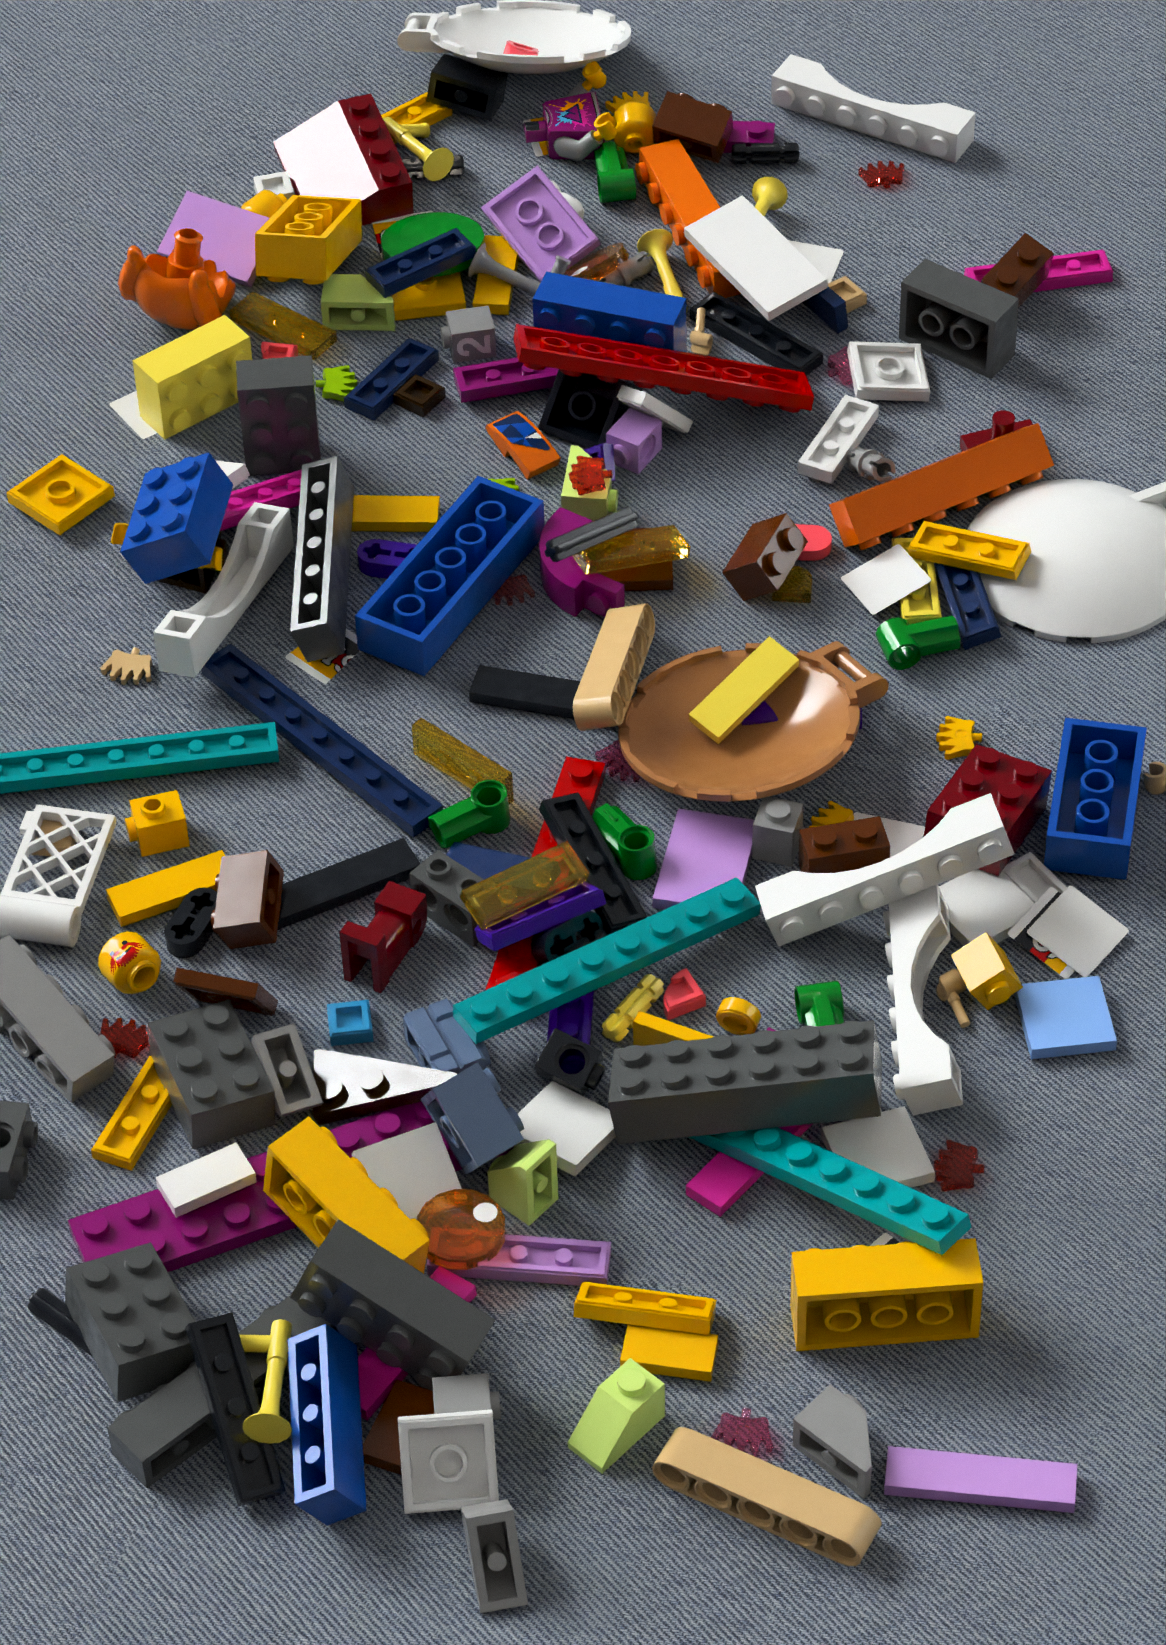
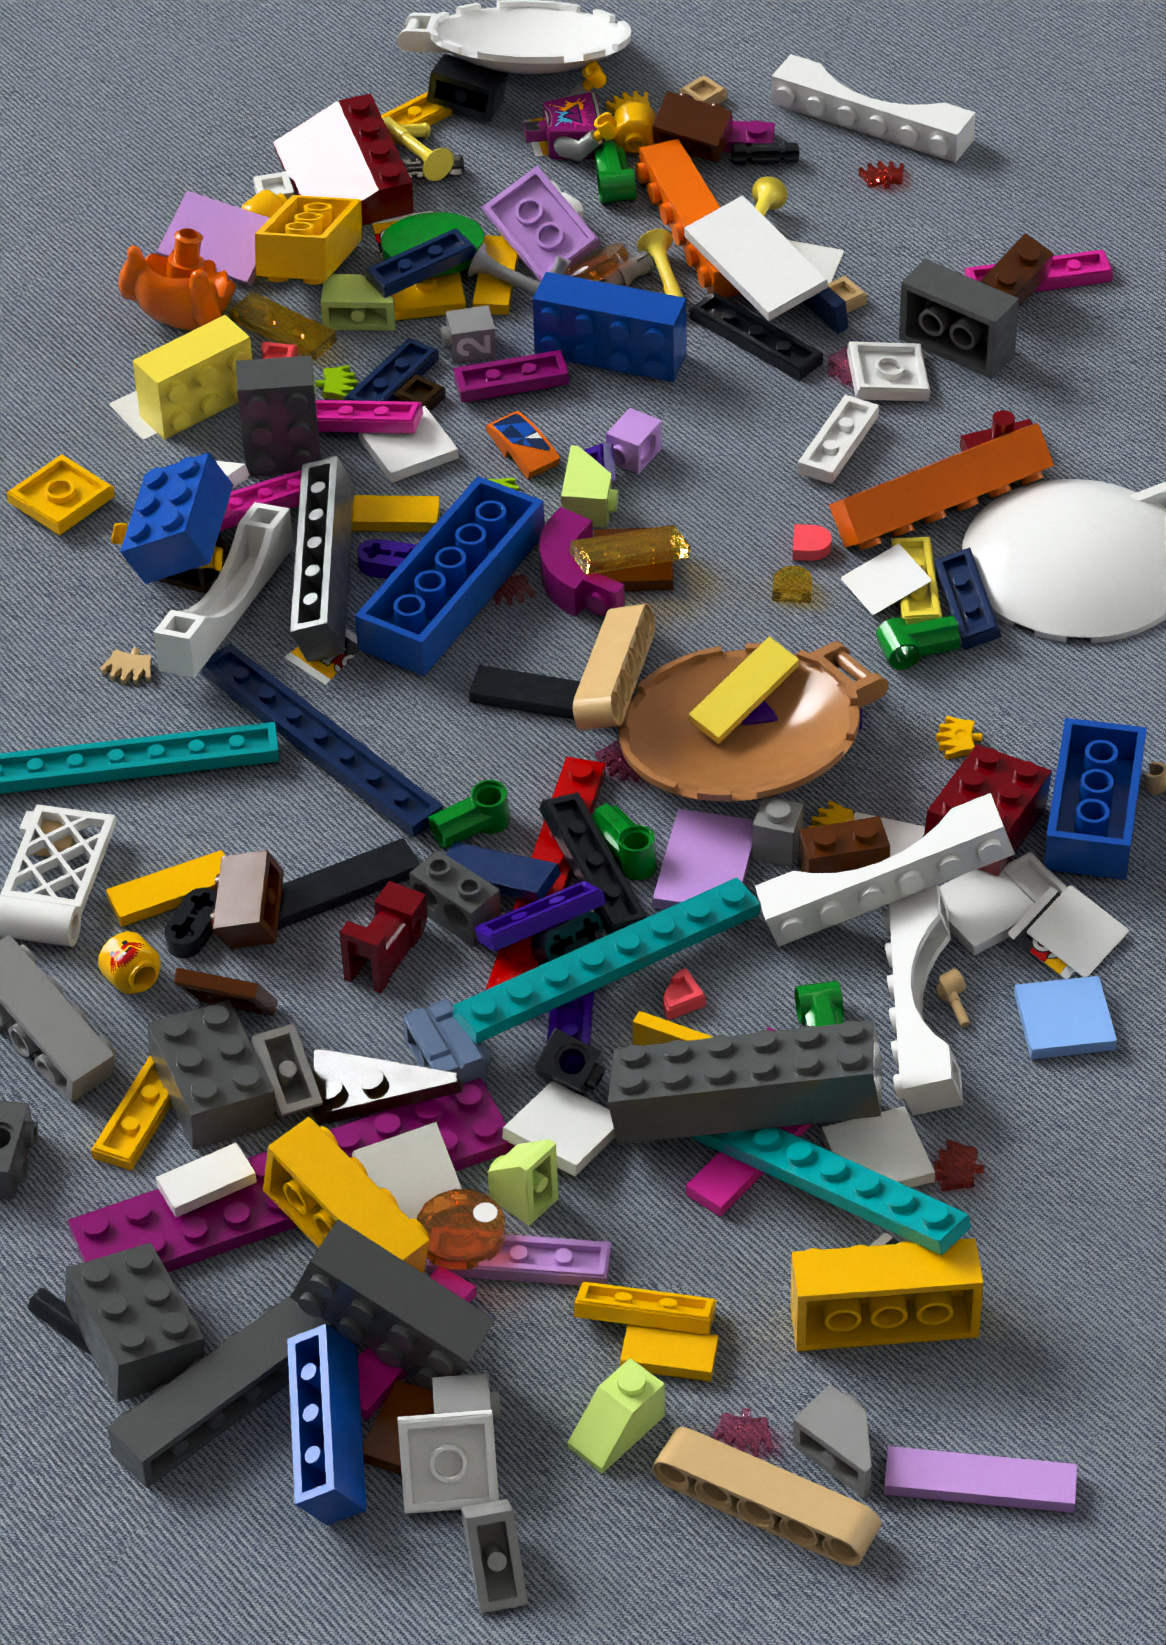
clear red piece [98,1018,149,1059] -> none
yellow brick [125,790,190,857] -> none
black tile [186,1313,286,1507] -> none
light yellow piece [239,1319,292,1444] -> none
dark azure tile [327,1000,374,1046] -> none
clear yellow tile [412,718,514,804] -> none
sand blue brick [420,1062,524,1175] -> none
clear yellow tile [460,841,590,930] -> none
coral tile [503,40,539,56] -> none
red plate [513,324,814,413] -> none
black slope [538,369,643,448] -> none
black axle [544,507,639,562] -> none
clear red piece [569,456,613,496] -> none
light yellow axle [602,974,664,1042] -> none
white tile [617,385,693,434] -> none
tan hand [690,307,713,356] -> none
yellow tile [716,997,761,1035] -> none
reddish brown brick [722,513,808,601] -> none
light grey pin [847,447,896,482] -> none
yellow tile [908,521,1031,580] -> none
yellow brick [951,932,1023,1010] -> none
none -> dark pink tile [316,400,424,434]
none -> white tile [358,406,459,483]
none -> tan tile [679,75,727,104]

